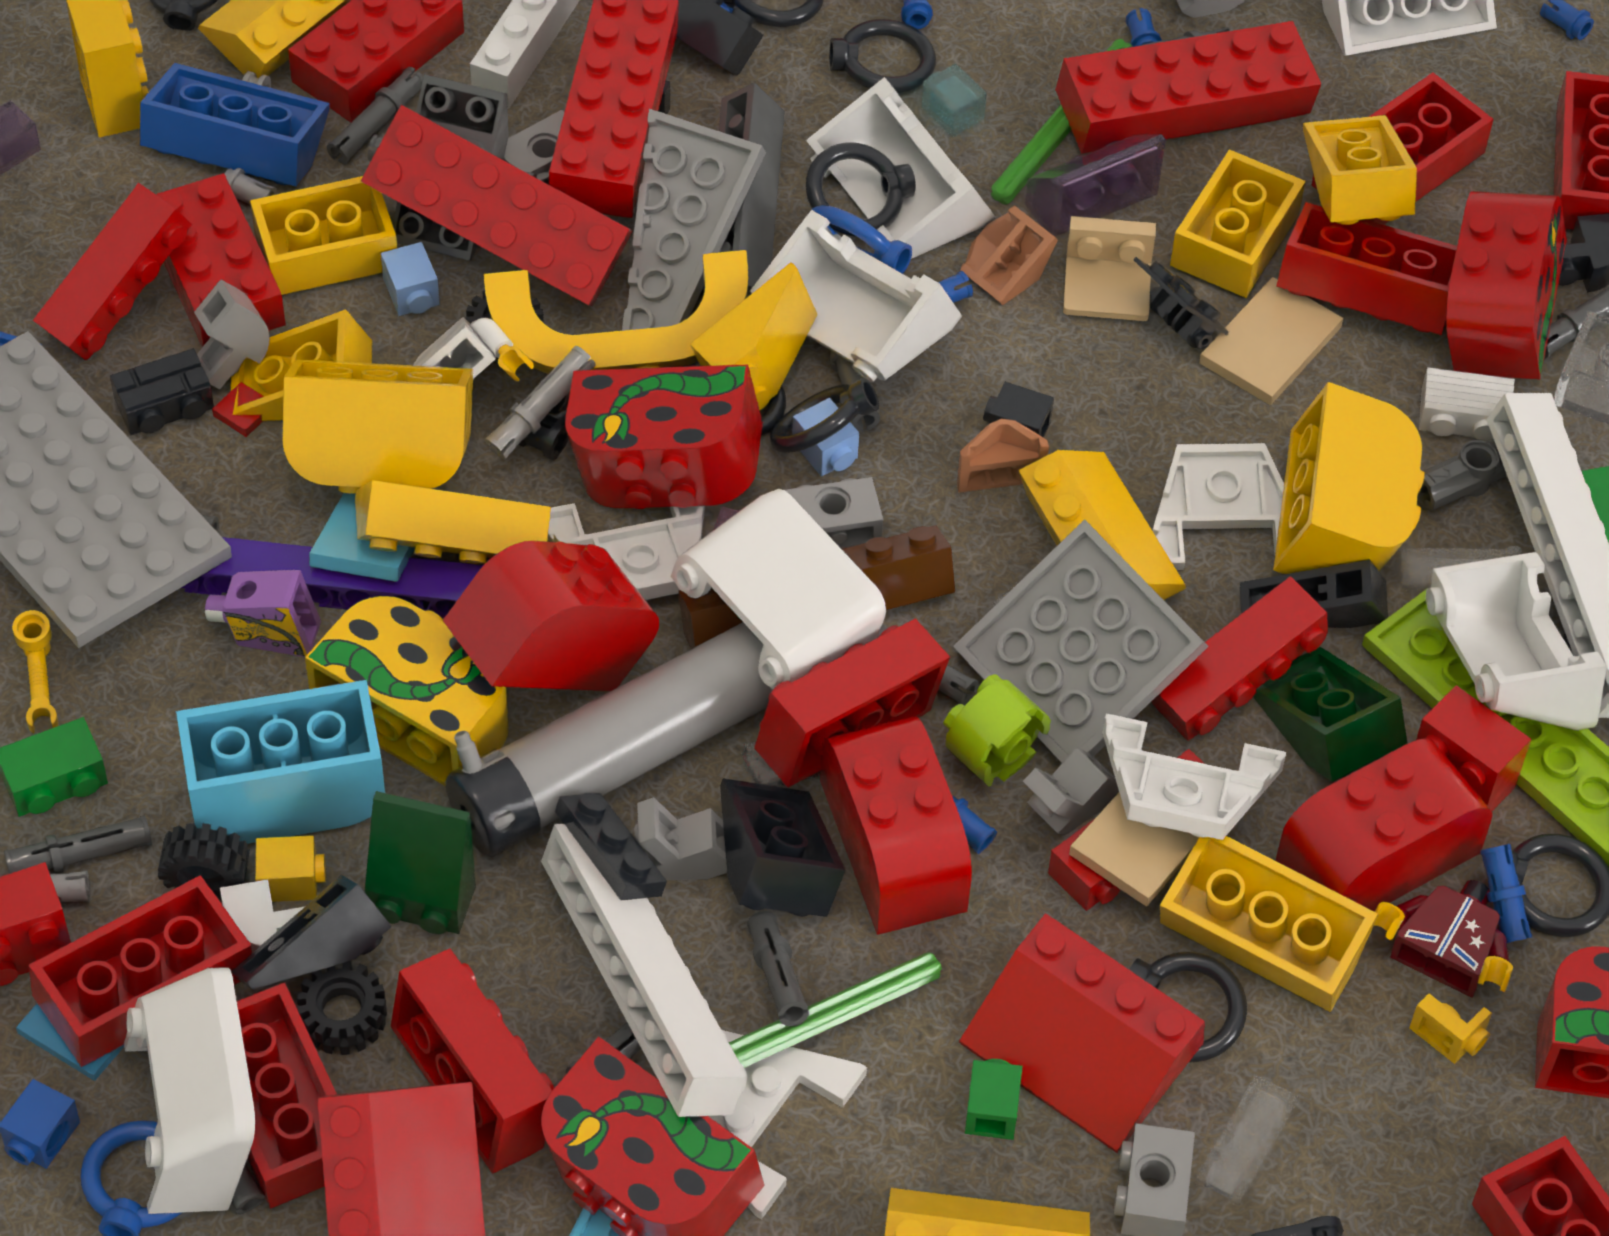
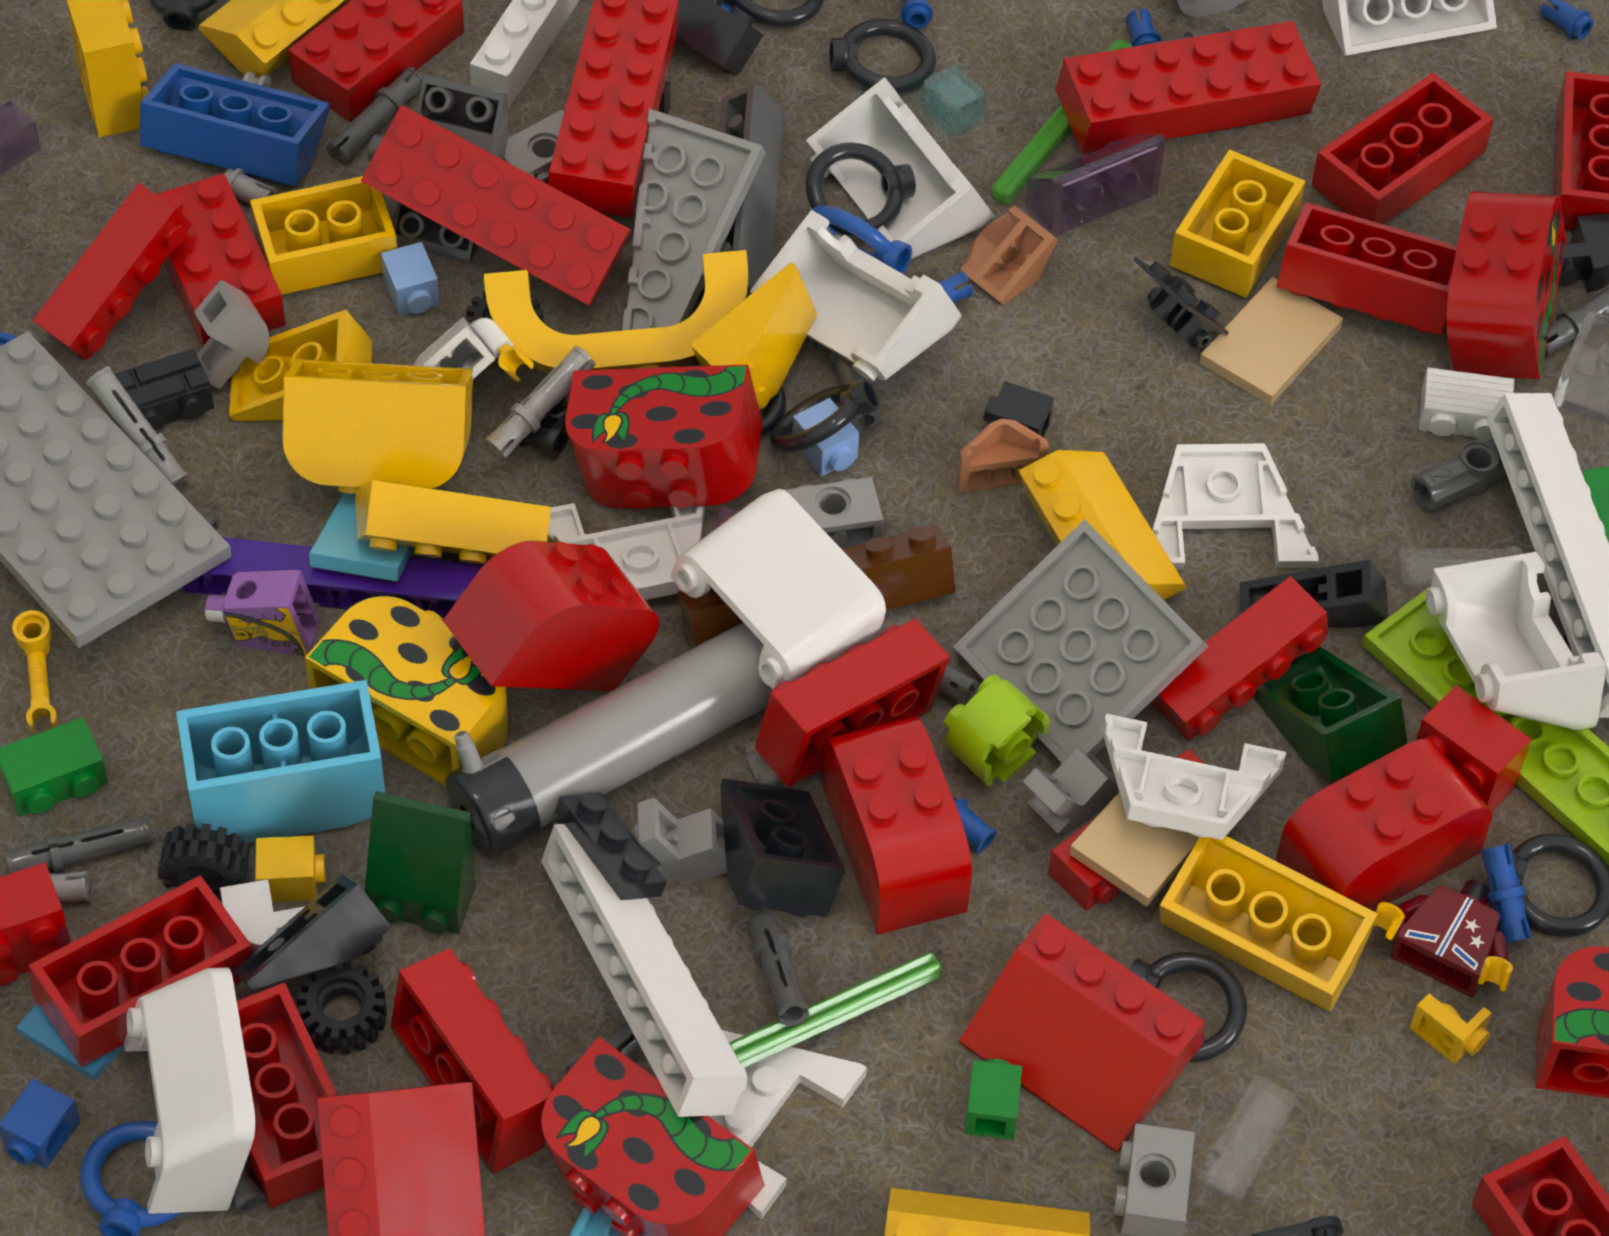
red tile [212,382,264,437] -> none
tan bracket [1063,216,1156,321] -> none
yellow brick [1273,382,1424,574] -> none
yellow slope [1303,115,1417,225] -> none
none -> light grey pin [86,366,188,486]

